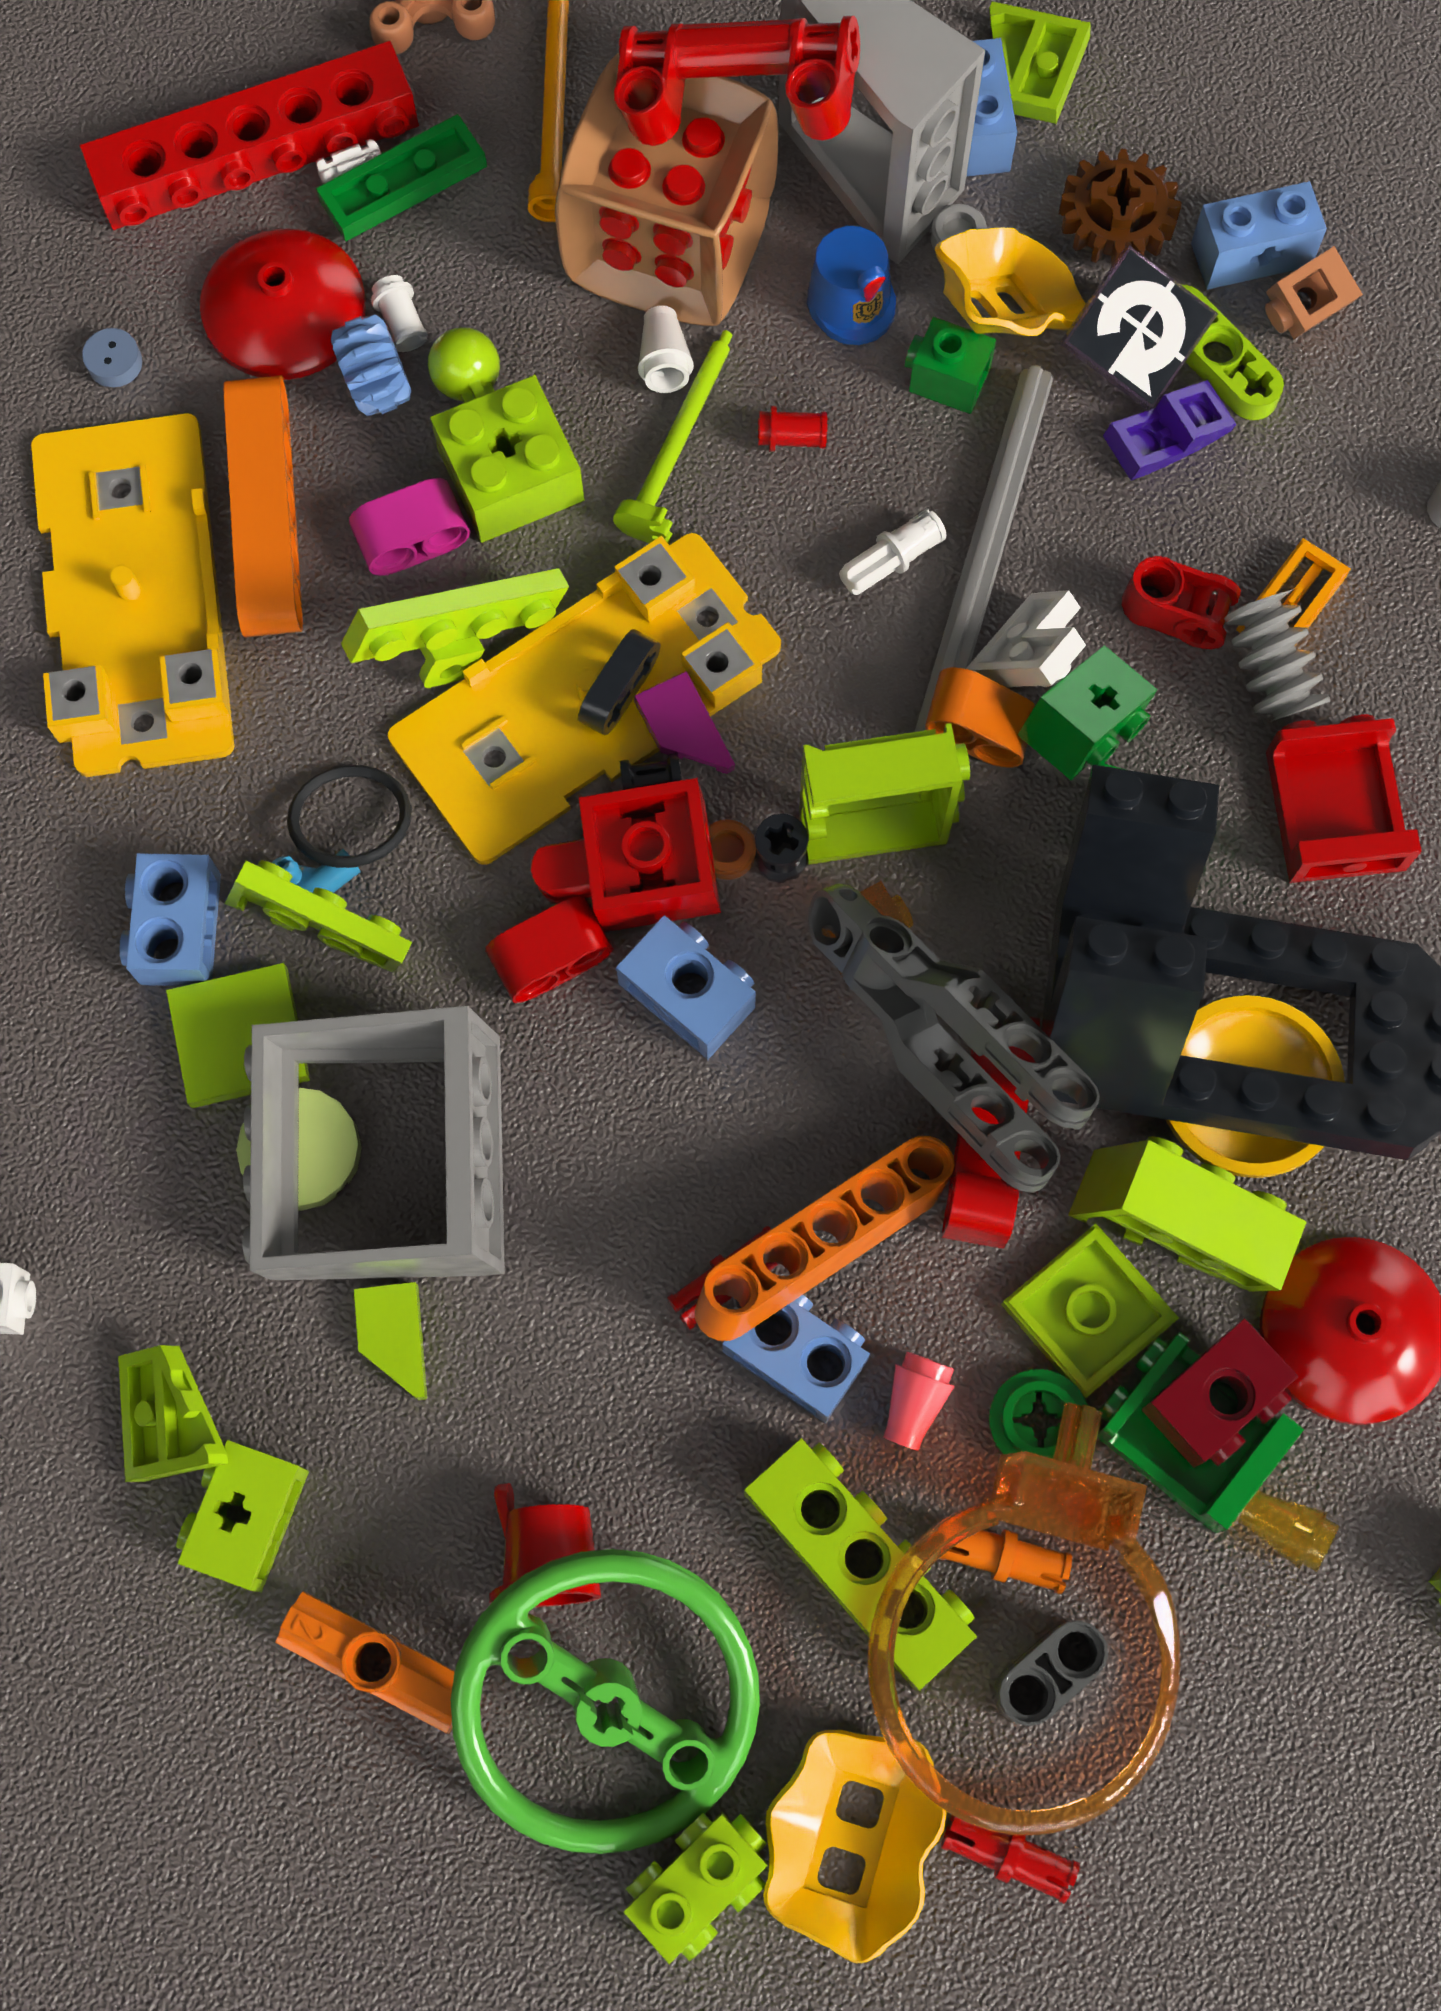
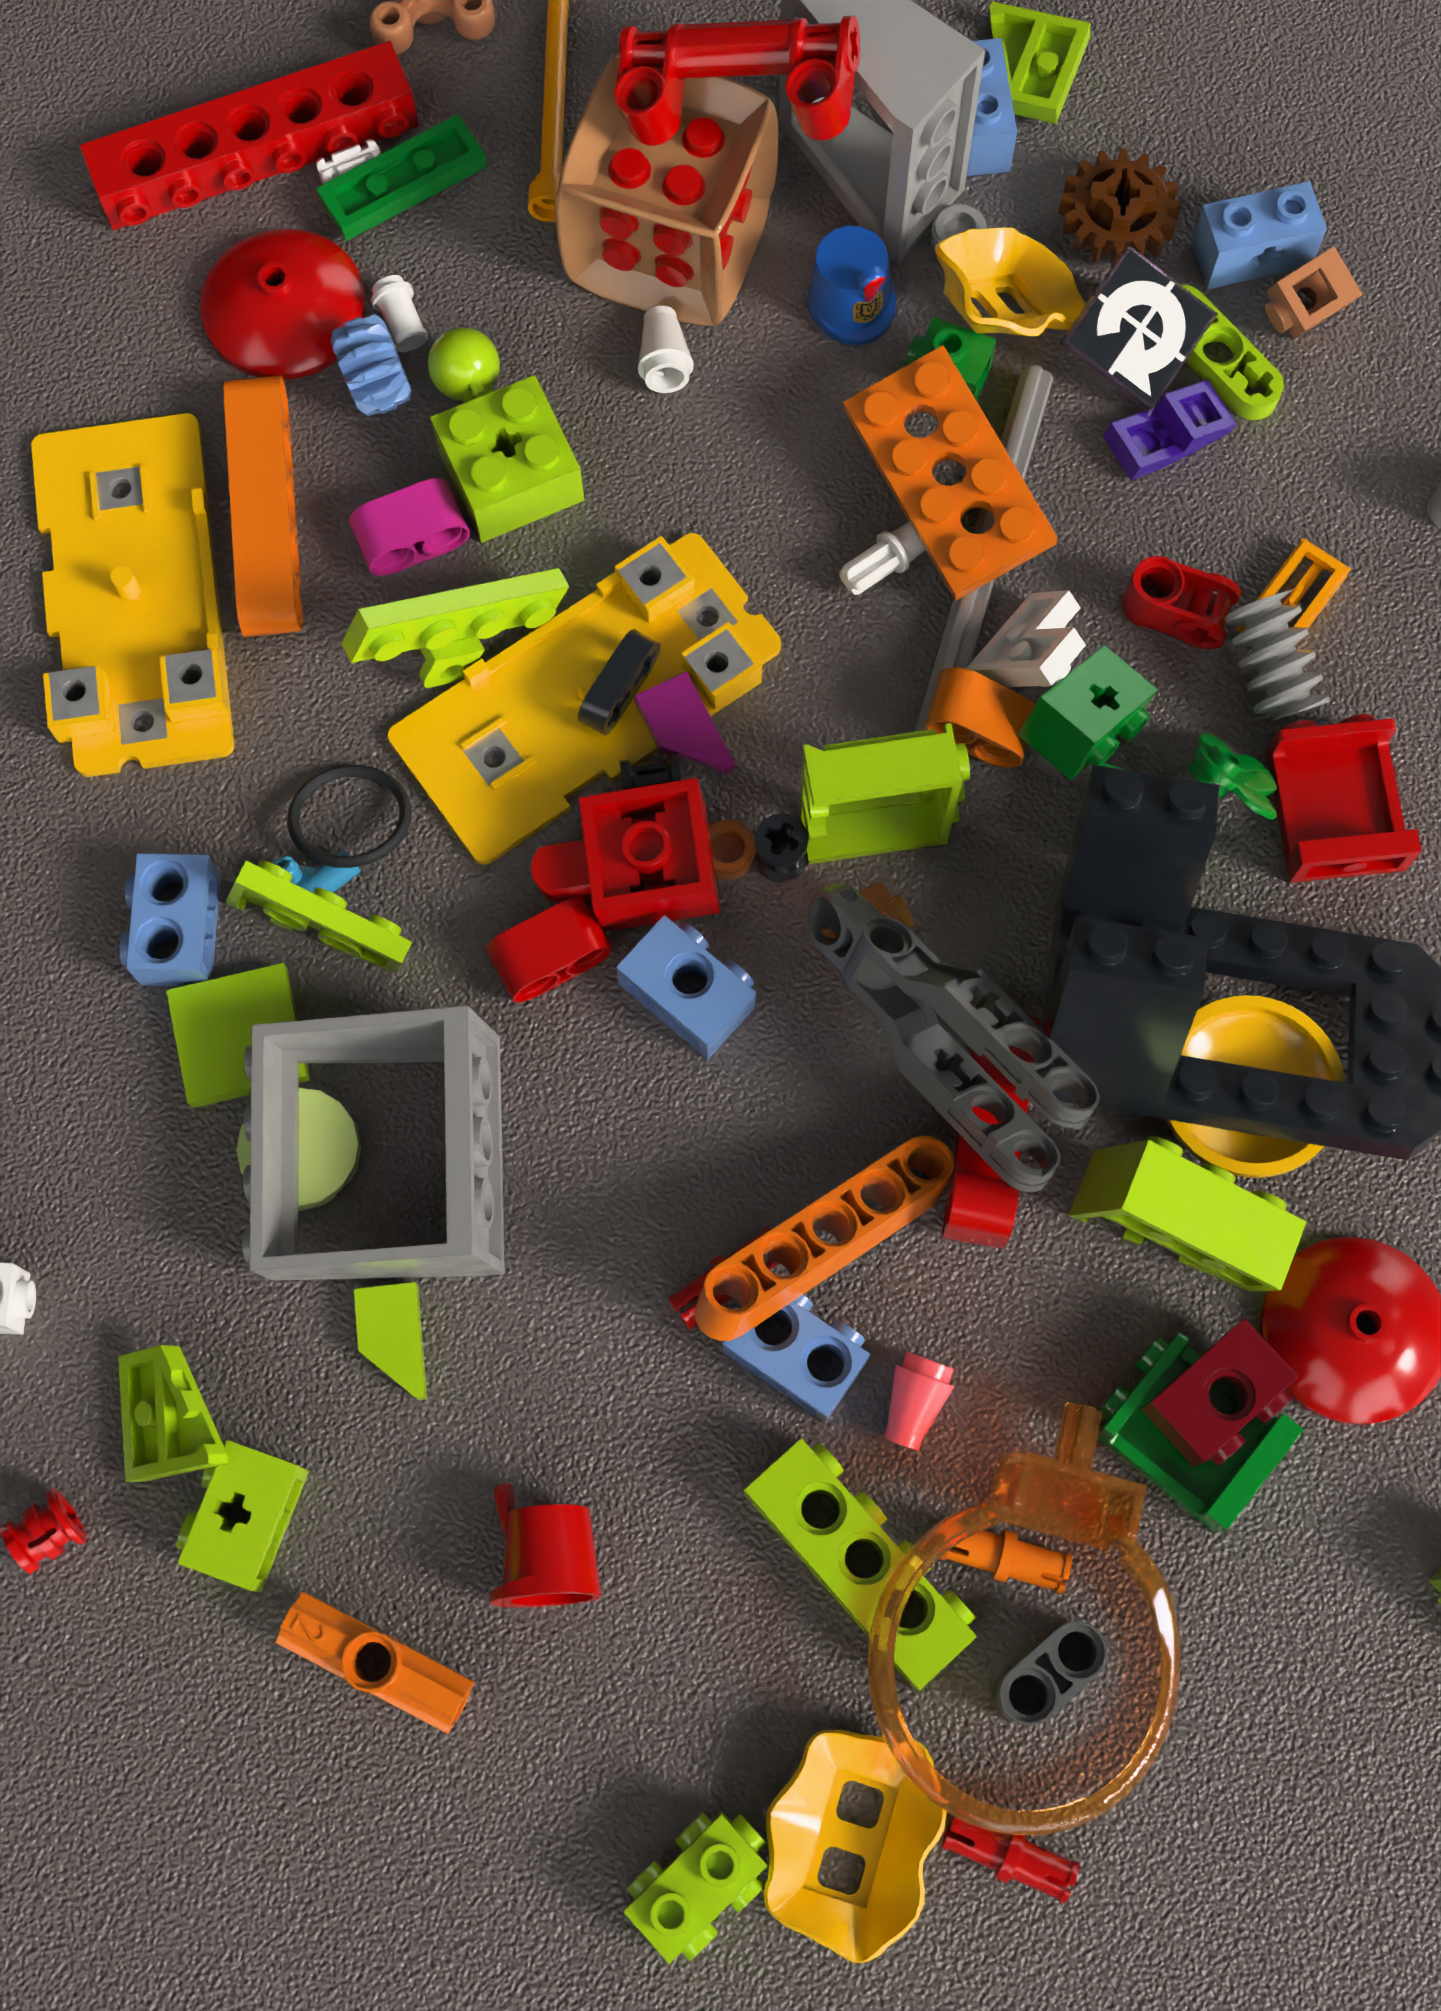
sand blue tile [82,328,142,388] -> none
bright green piece [451,1549,760,1854] -> none
lime piece [613,330,733,543] -> none
red pin [758,406,827,452] -> none
green gear [988,1369,1090,1472] -> none
lime tile [1001,1223,1179,1398] -> none
clear yellow cone [1238,1490,1340,1572] -> none
none -> red bush [0,1488,88,1575]
none -> orange plate [843,345,1058,601]
none -> green plate [1188,733,1277,820]

